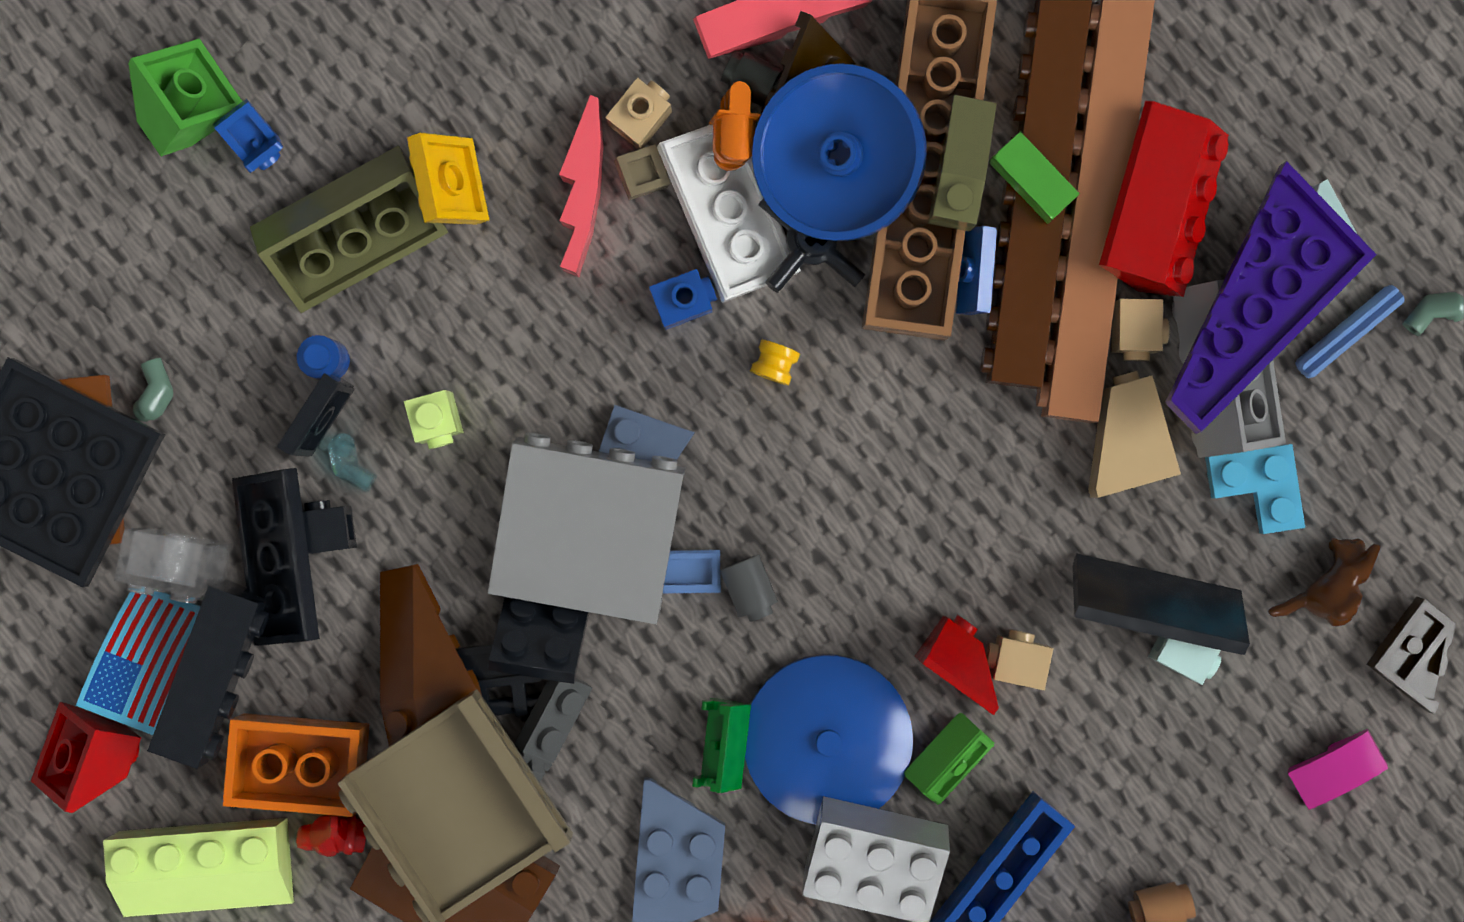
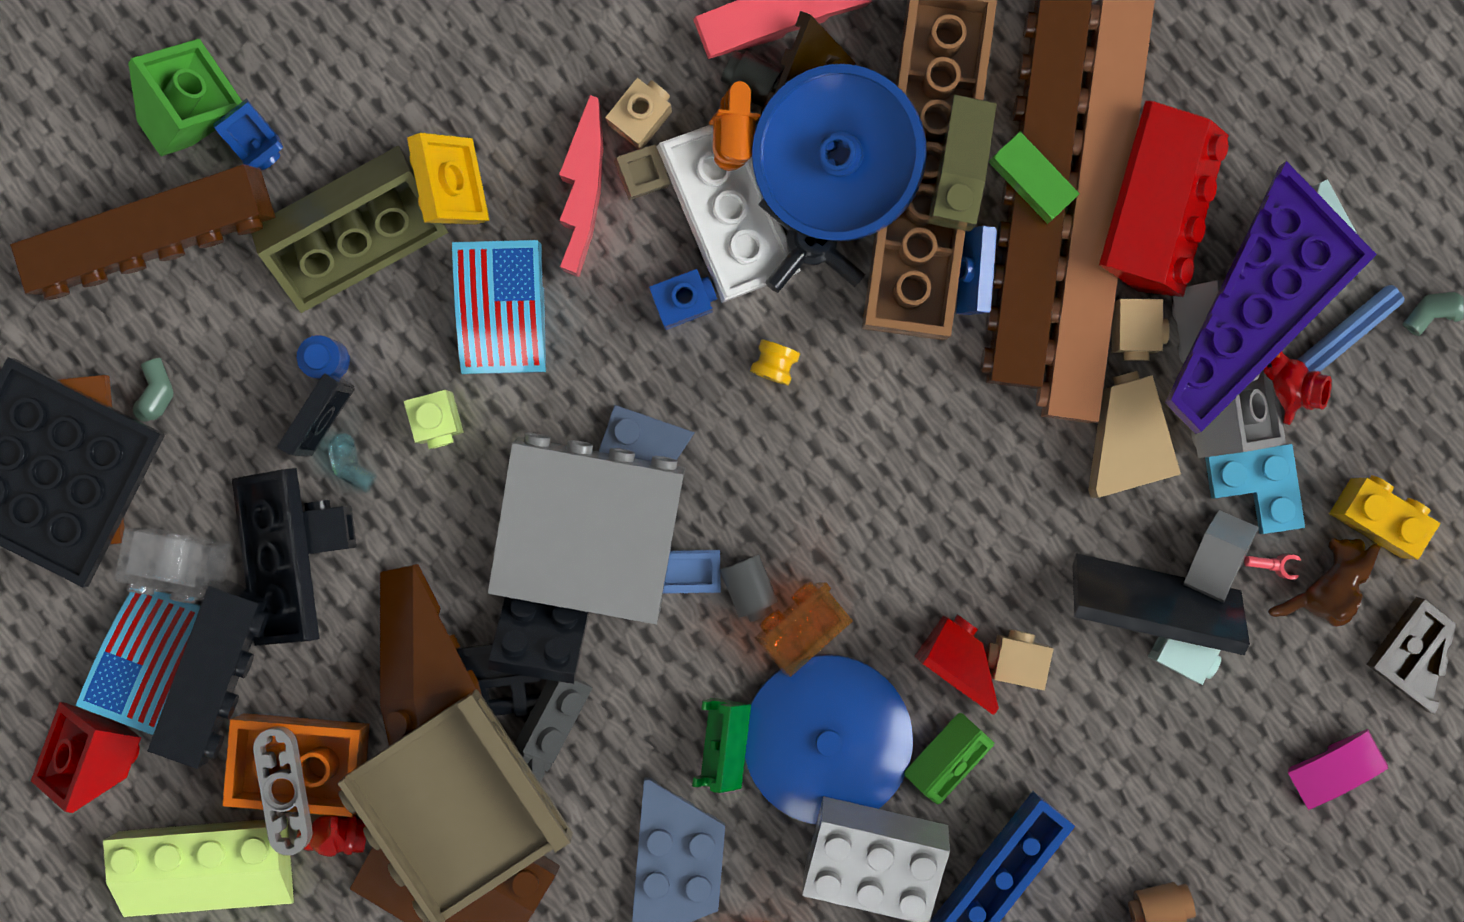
none -> reddish brown brick [10,164,276,300]
none -> light grey beam [253,726,313,855]
none -> slope [452,240,546,374]
none -> clear orange bracket [754,581,853,677]
none -> light grey slope [1183,510,1259,603]
none -> coral hand [1244,554,1301,580]
none -> red animal [1263,351,1332,425]
none -> yellow brick [1329,475,1441,560]

